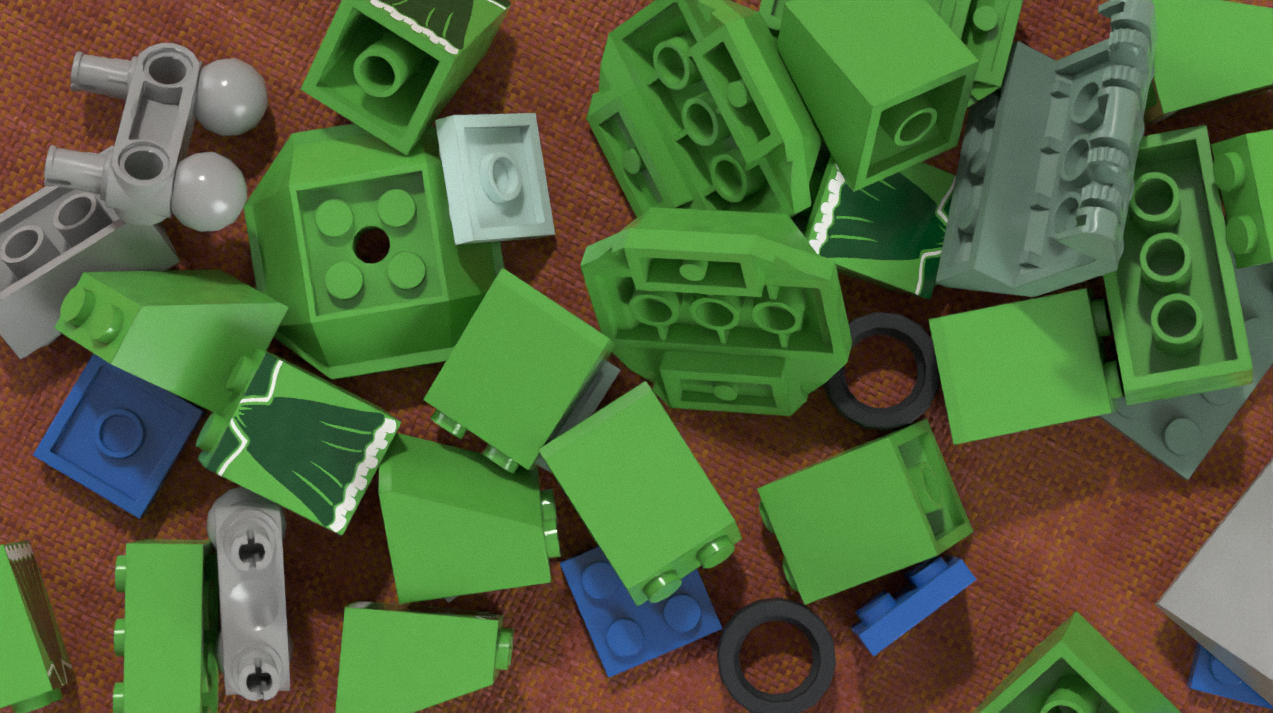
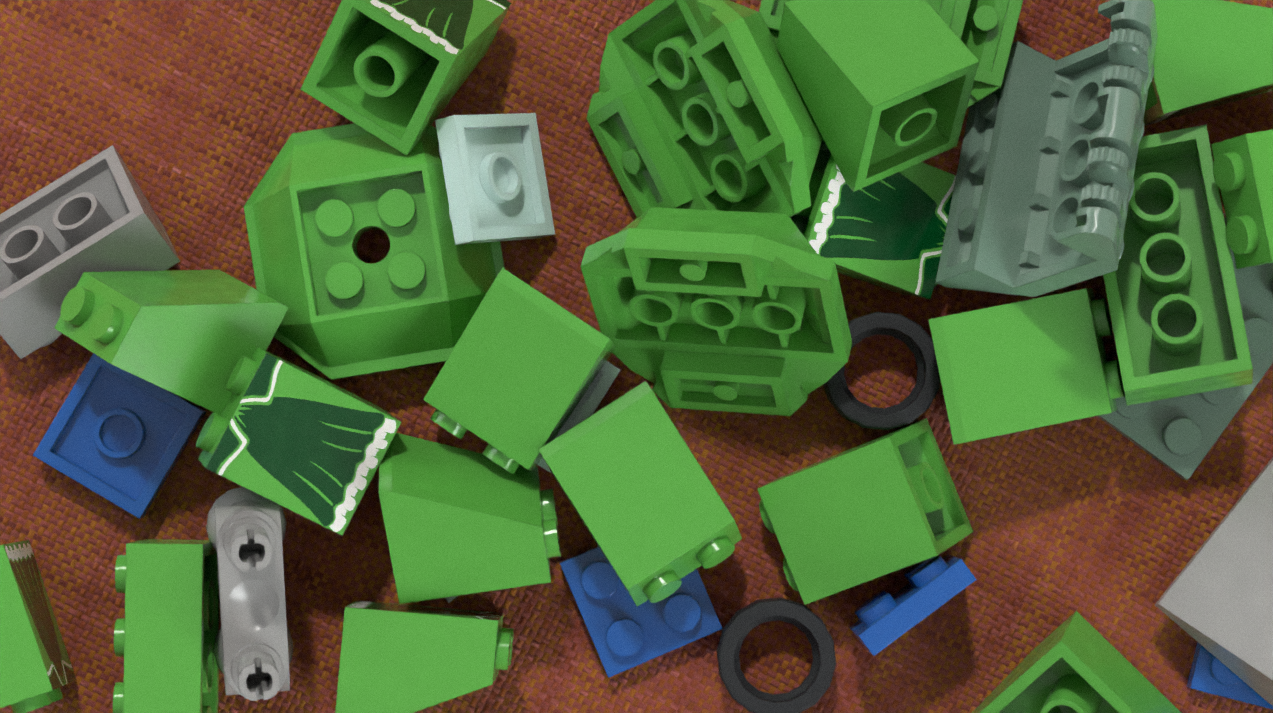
light grey piece [44,43,268,232] -> none

